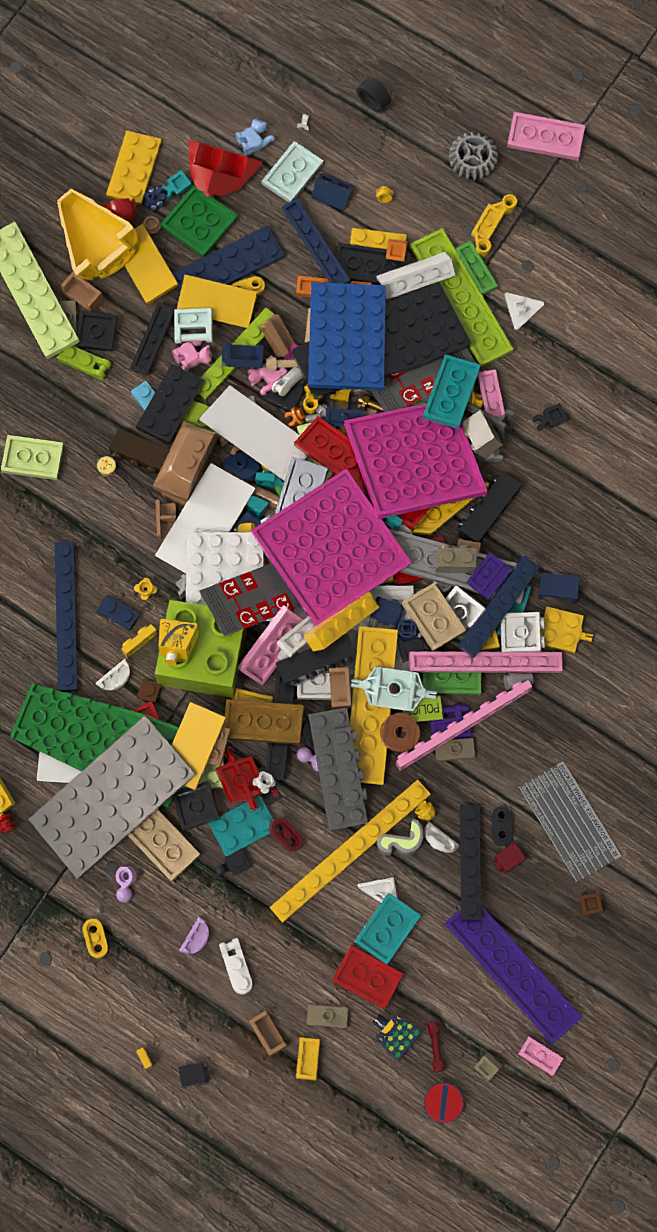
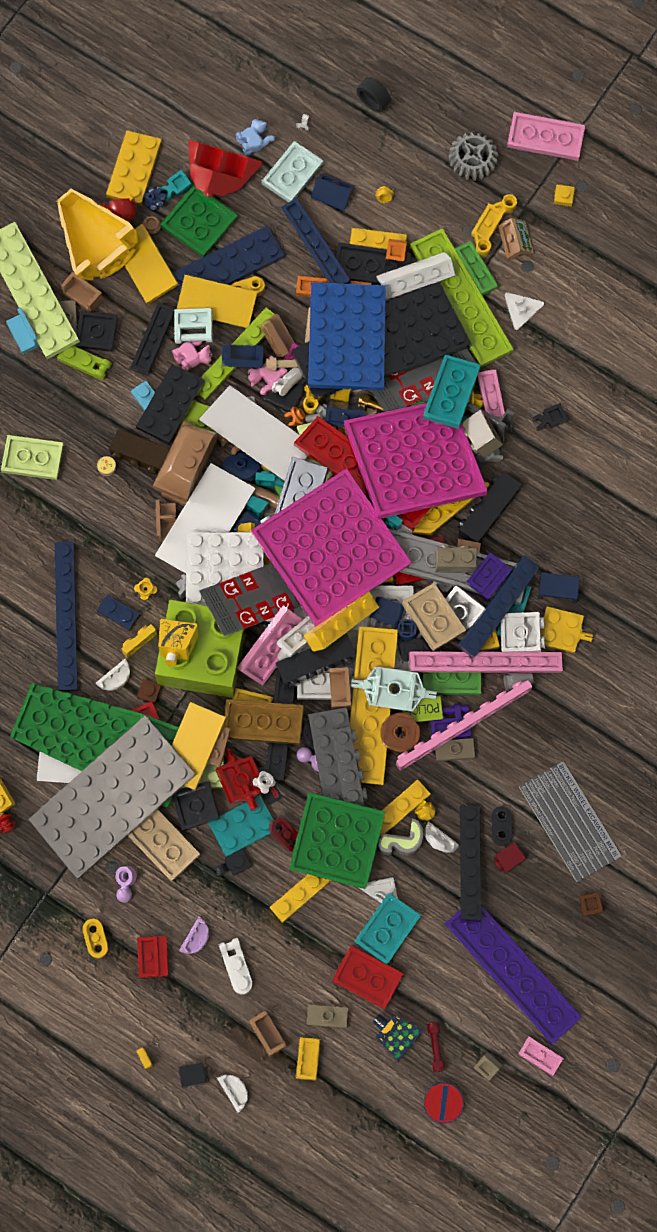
none -> medium azure panel [6,308,39,354]
none -> red plate [137,936,168,978]
none -> white plate [217,1075,247,1113]
none -> green plate [289,793,385,889]
none -> medium nougat panel [498,218,534,260]
none -> yellow plate [554,185,574,207]

